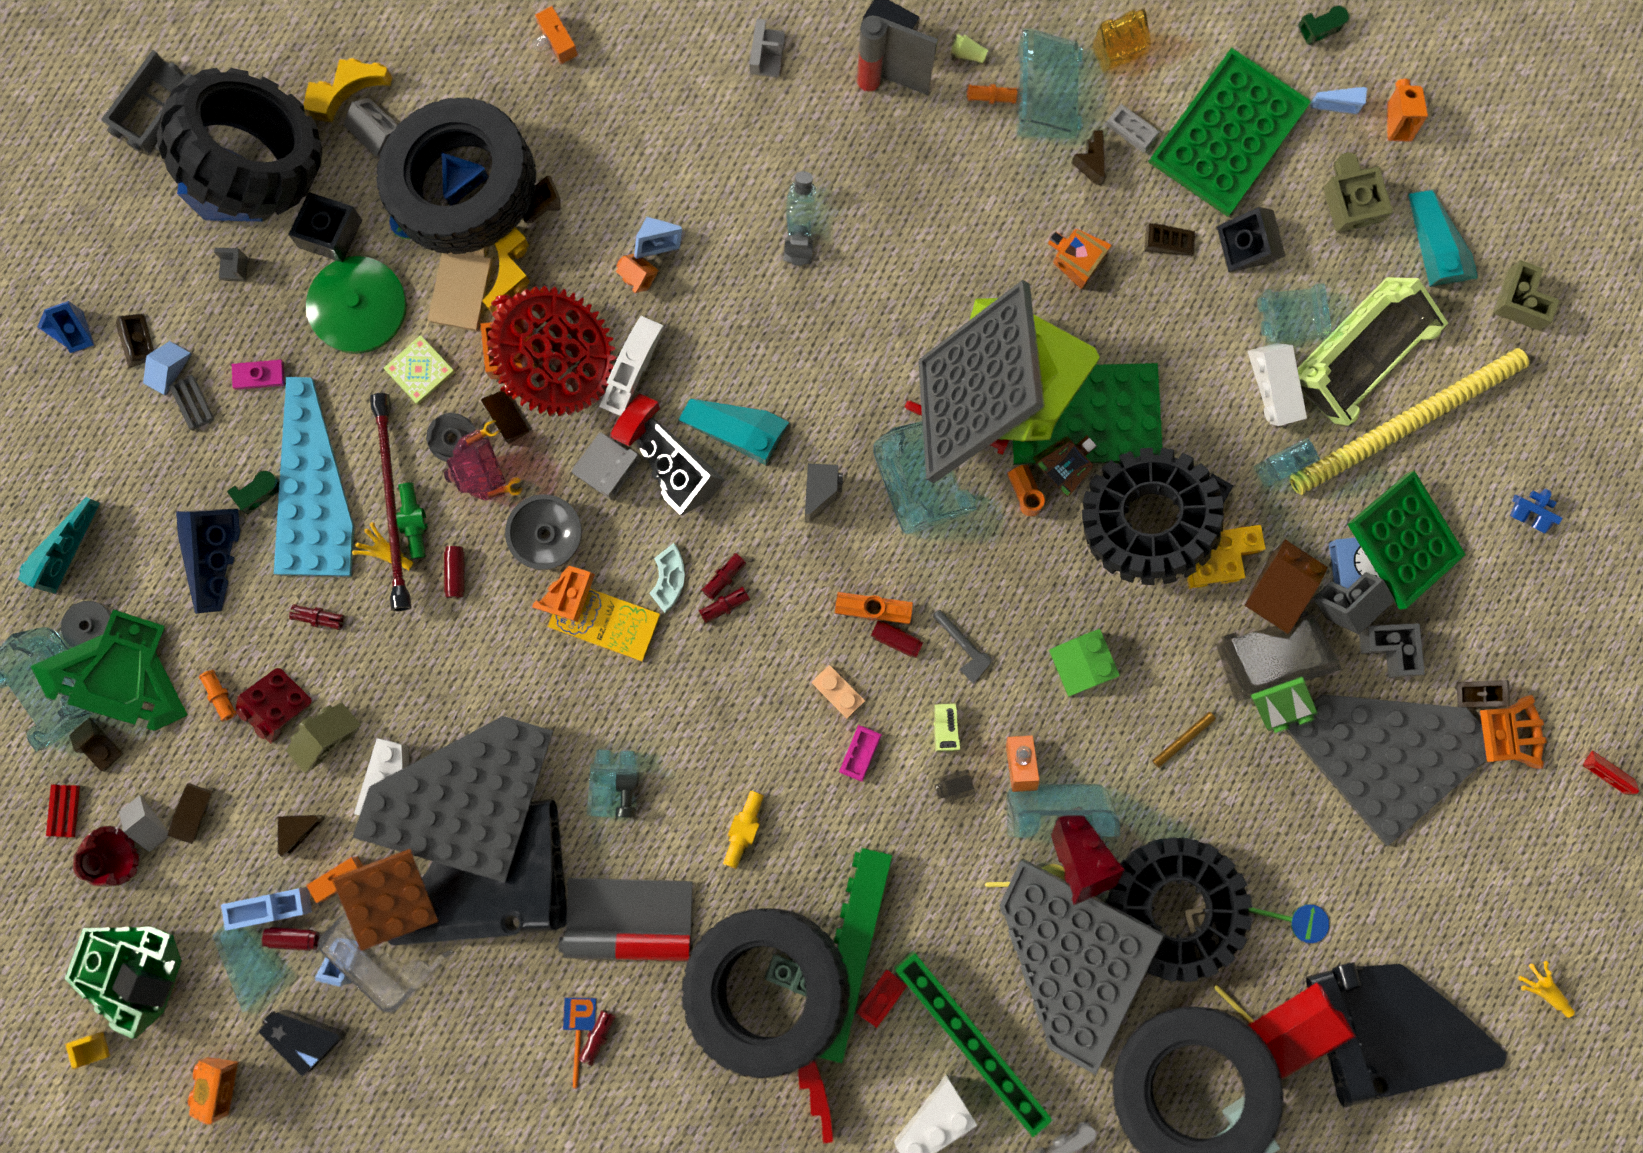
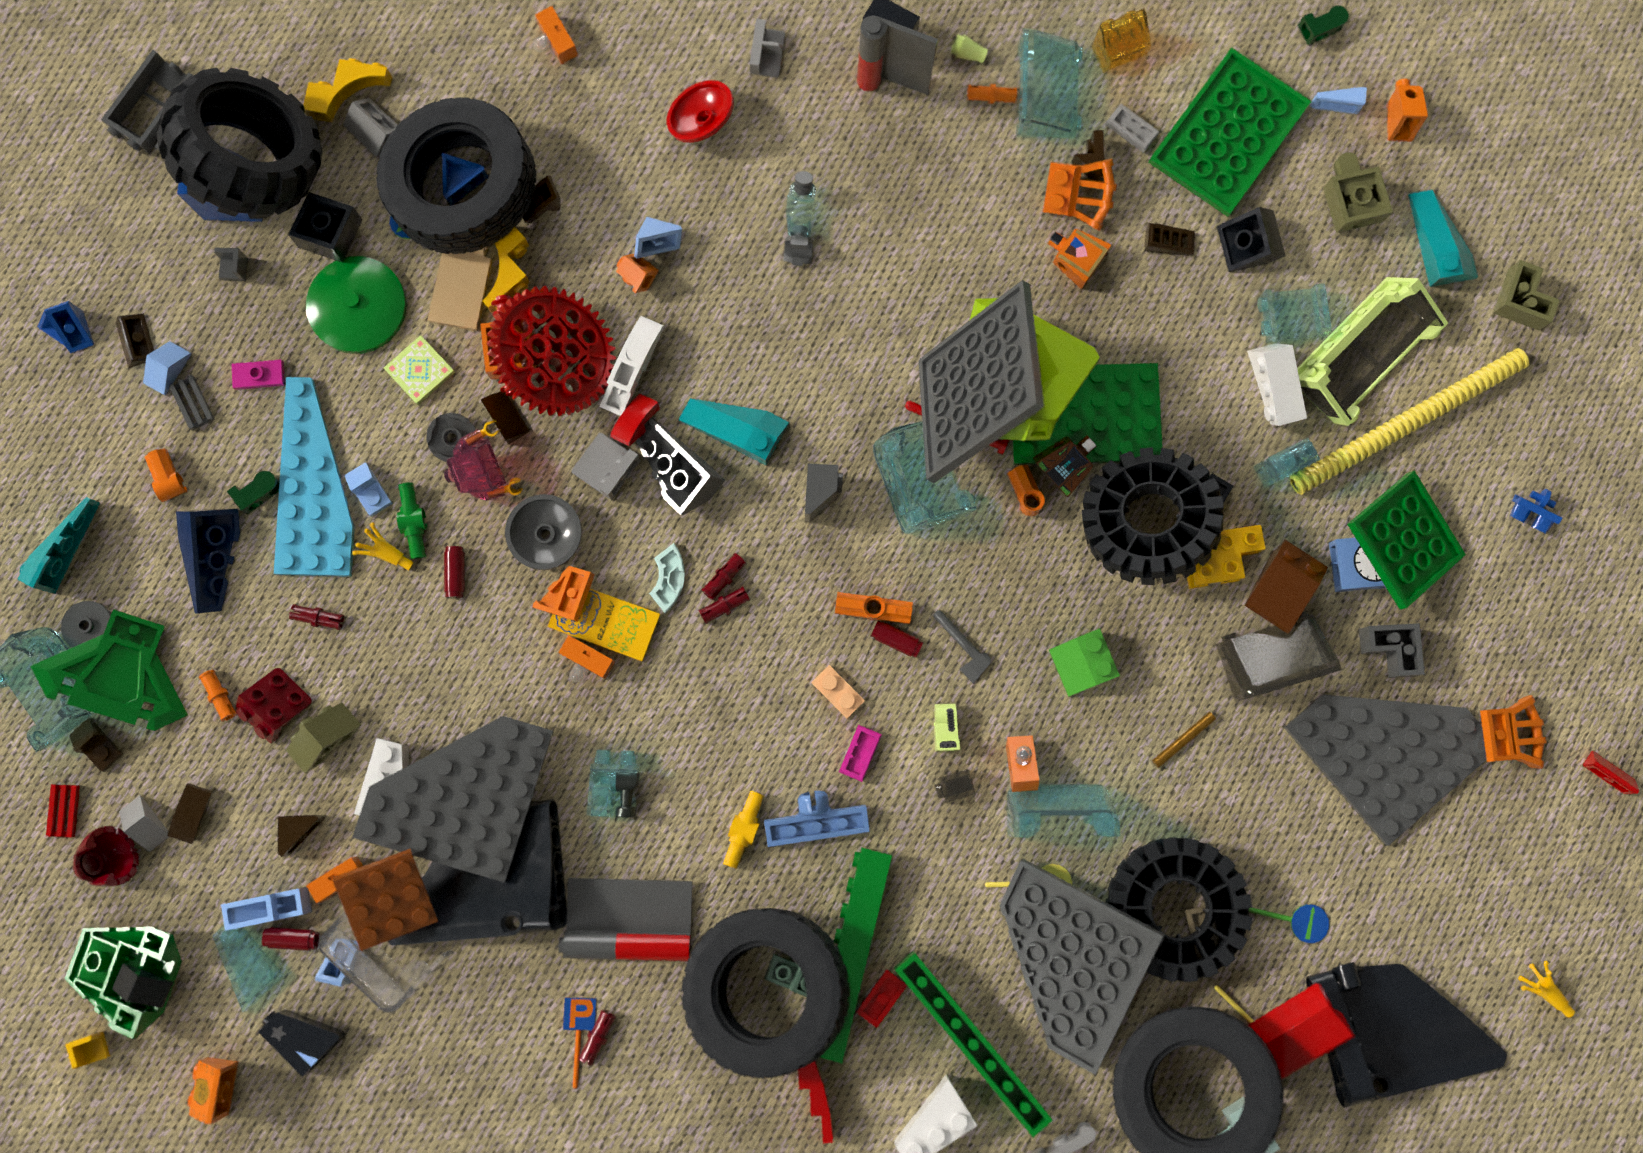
dark red hose [370,393,412,612] -> none
dark red wedge [1051,809,1124,905] -> none
bright green slope [1251,677,1318,734] -> none
dark grey brick [1313,572,1395,635] -> none
dark brown slope [1457,680,1510,708] -> none
none -> orange piece [145,448,187,502]
none -> light blue slope [344,462,393,517]
none -> orange piece [558,635,615,683]
none -> red dish [666,80,734,143]
none -> medium blue plate [764,791,870,847]
none -> orange plate [1043,159,1117,231]

